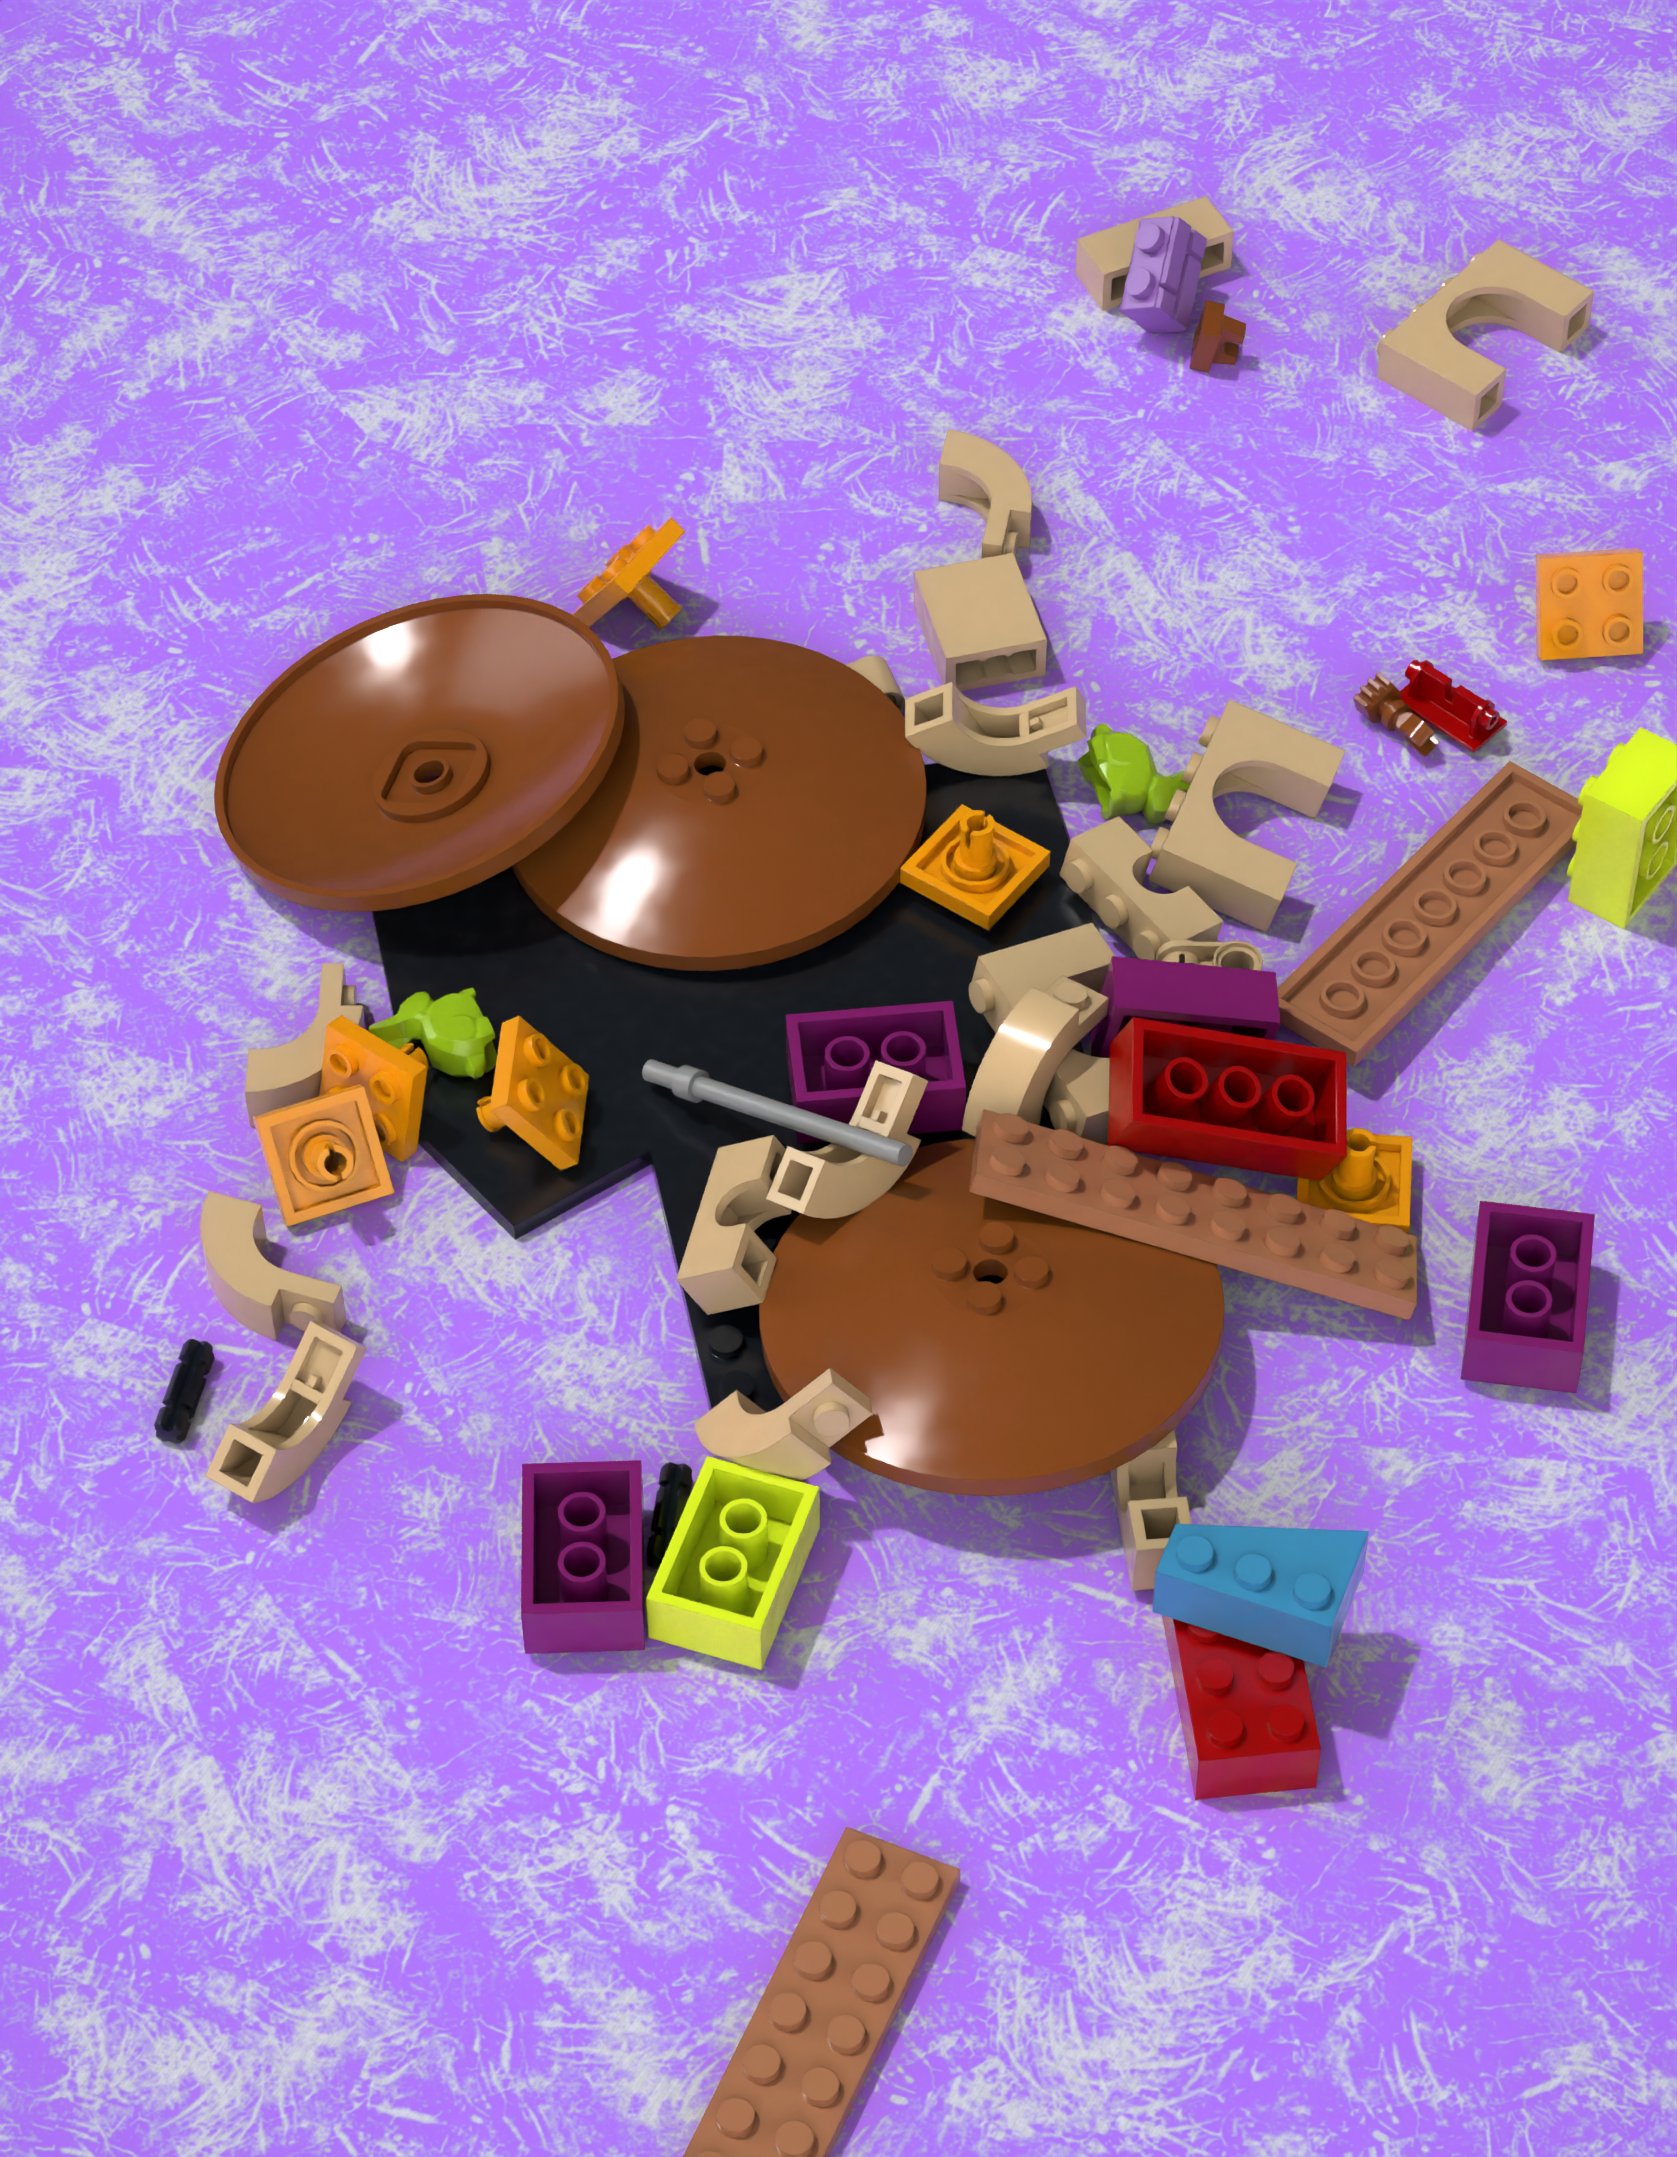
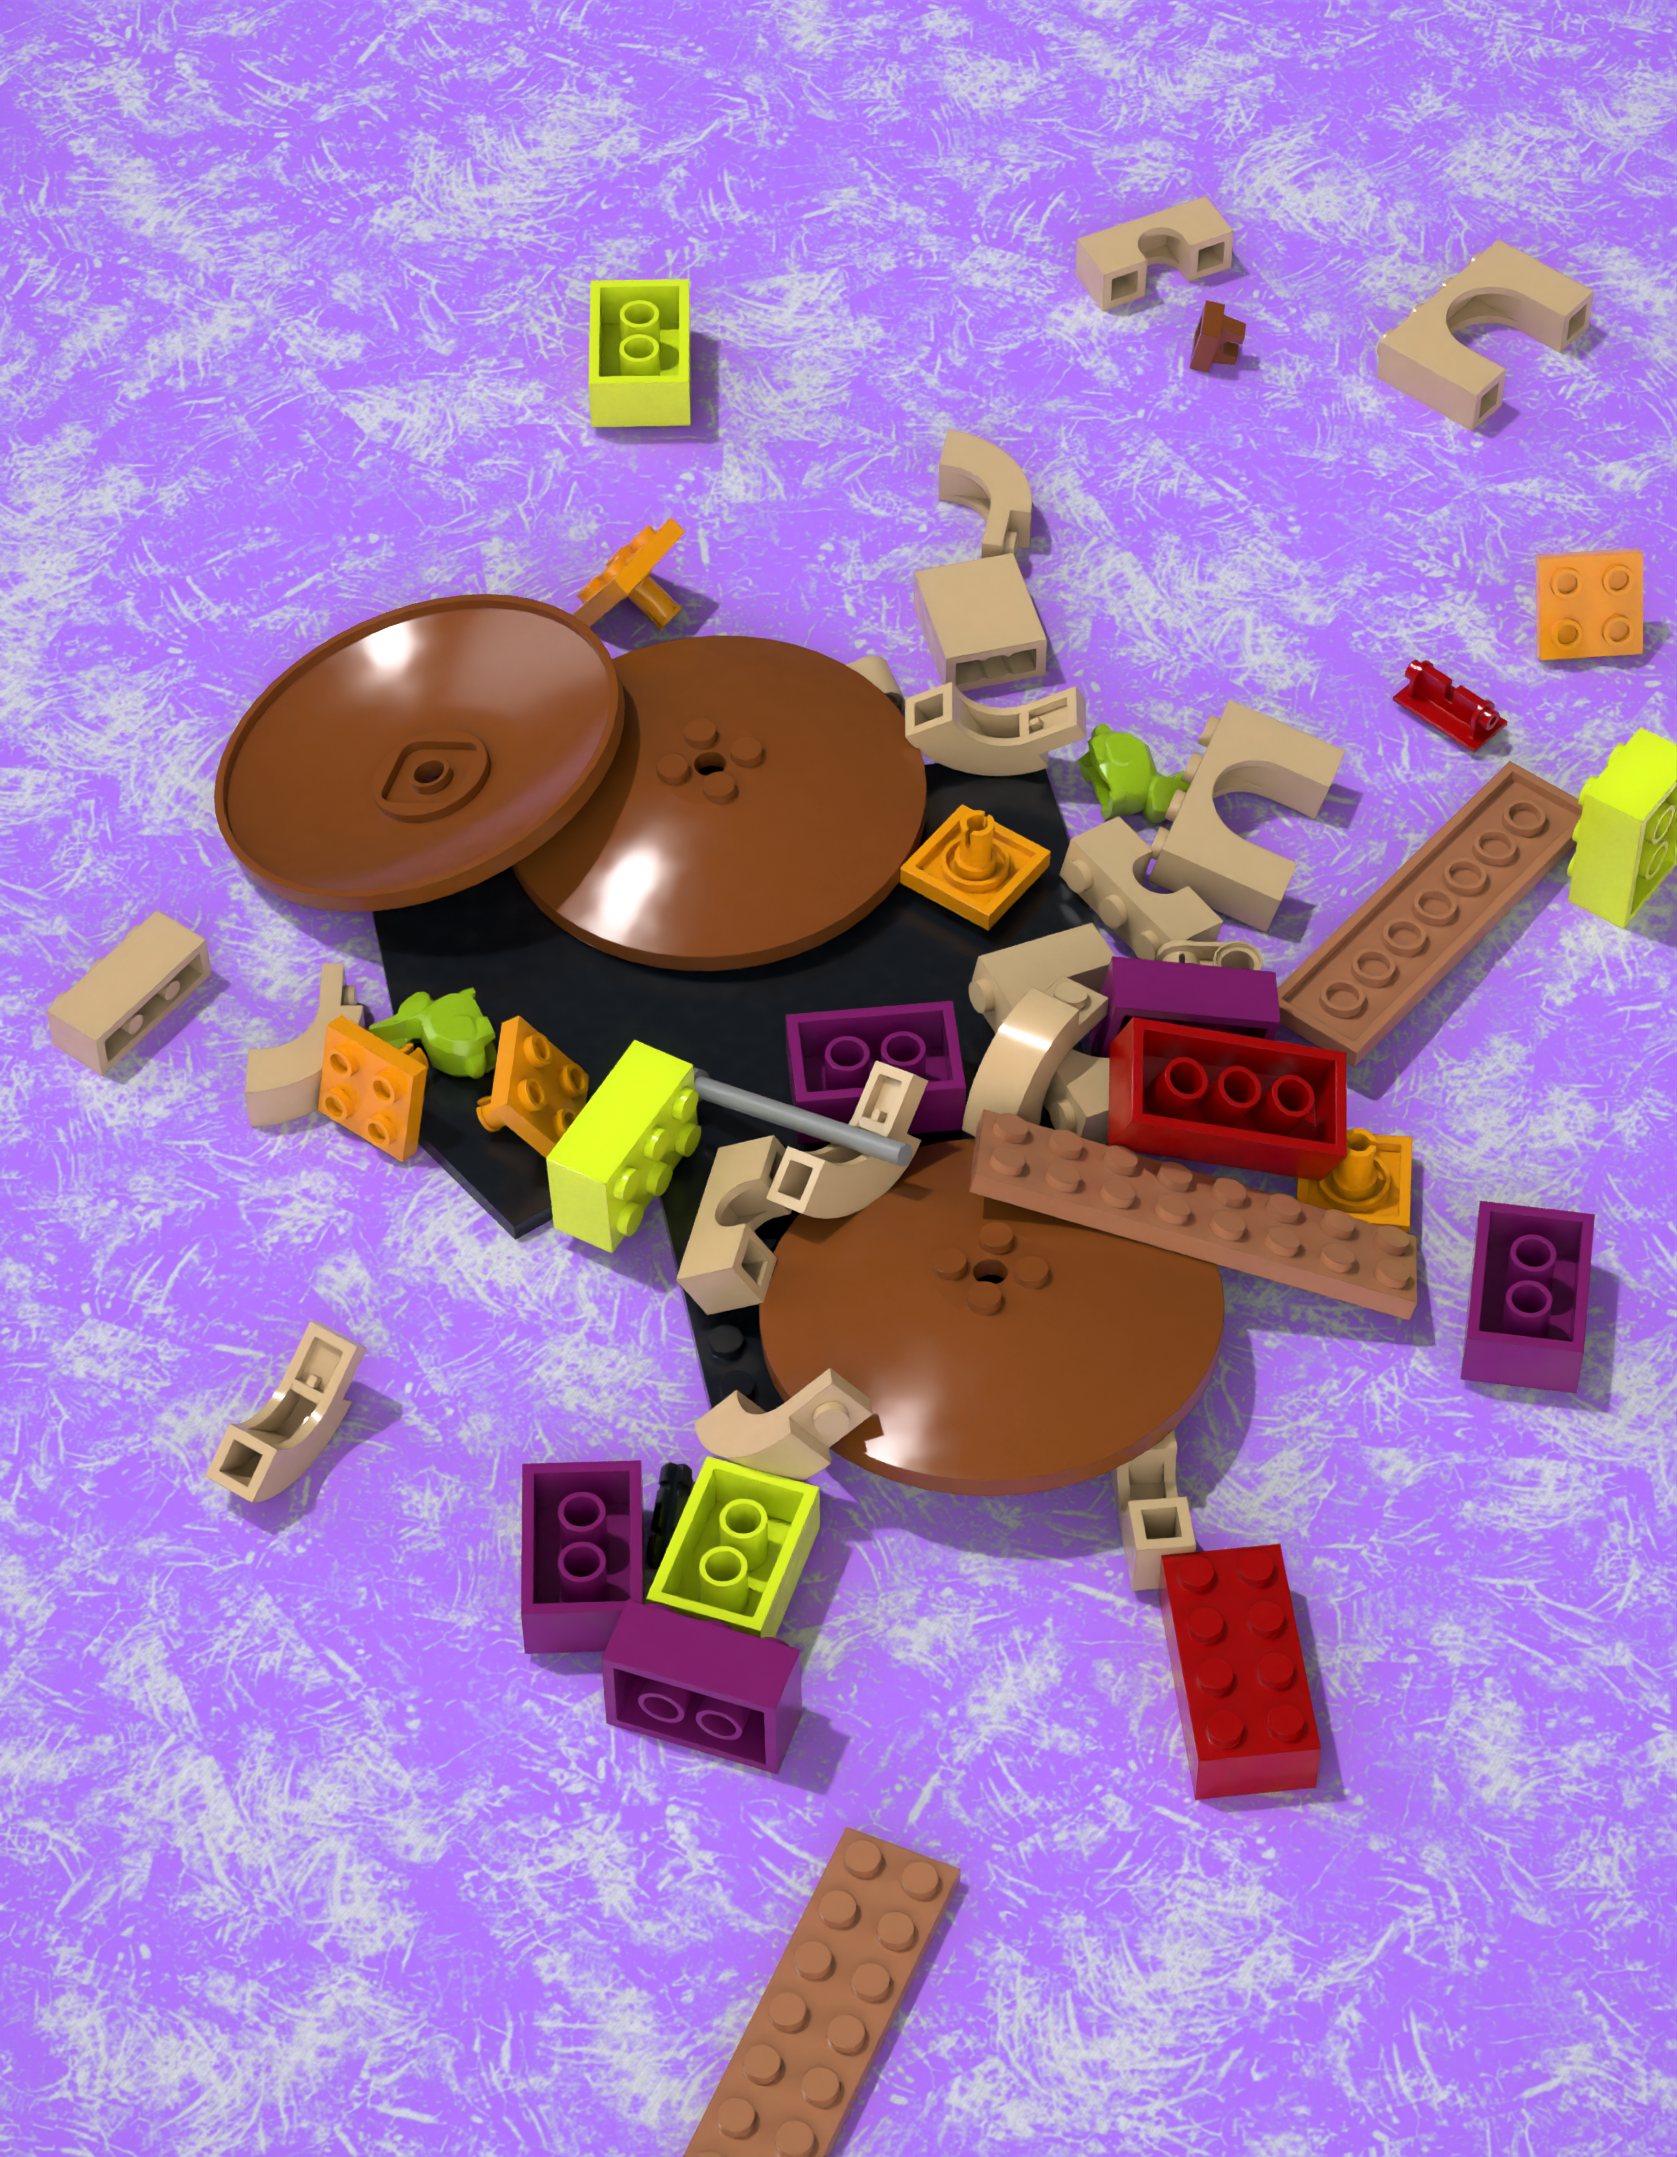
black axle [154,1339,215,1444] -> none
tan arch [200,1191,346,1340] -> none
light orange plate [253,1084,394,1227] -> none
medium lavender brick [1120,216,1207,333] -> none
dark azure wedge [1152,1524,1369,1668] -> none
dark orange piece [1353,672,1440,757] -> none
none -> tan brick [47,910,212,1076]
none -> neon yellow brick [546,1040,701,1254]
none -> neon yellow brick [589,279,691,427]
none -> magenta brick [601,1599,802,1774]

